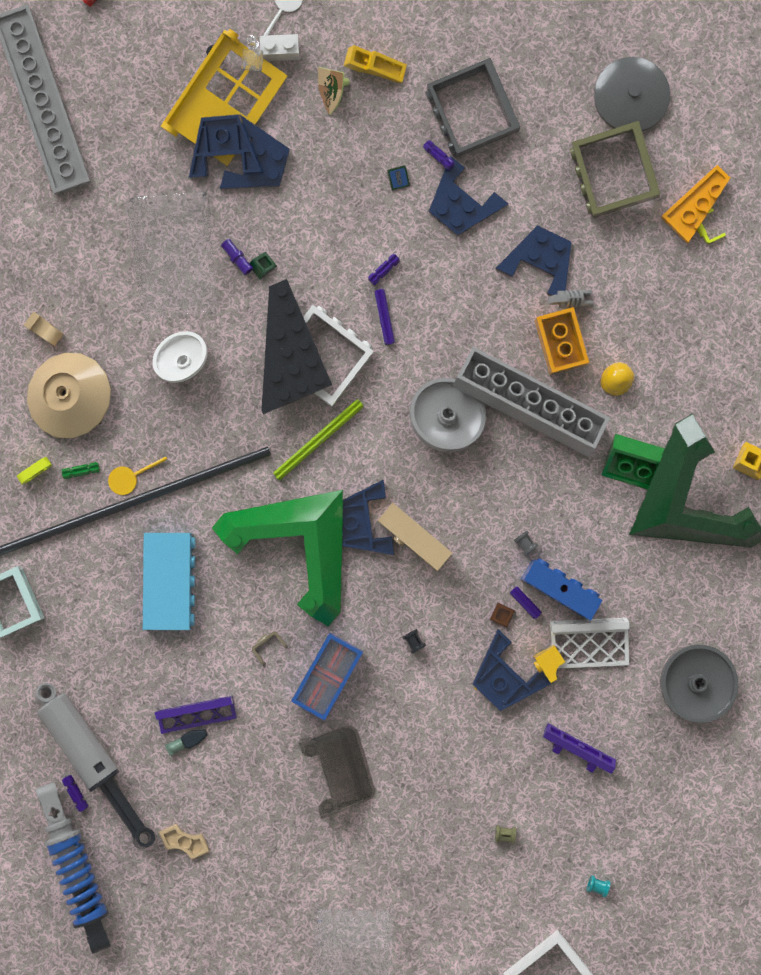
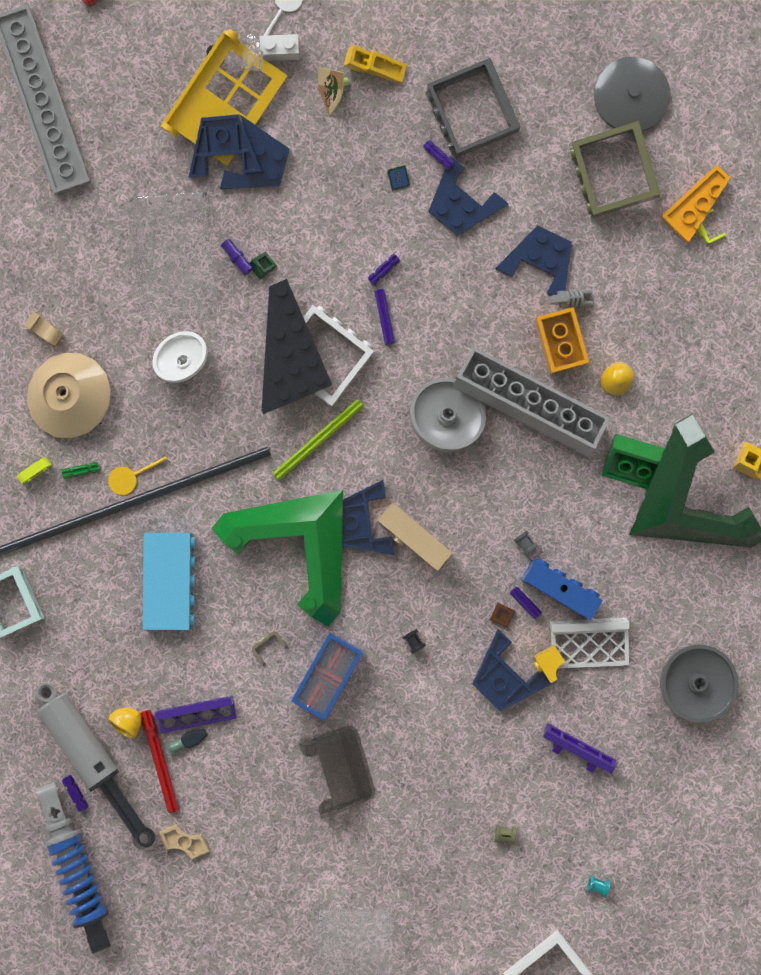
none -> yellow hat [108,708,141,739]
none -> red axle [140,710,179,813]

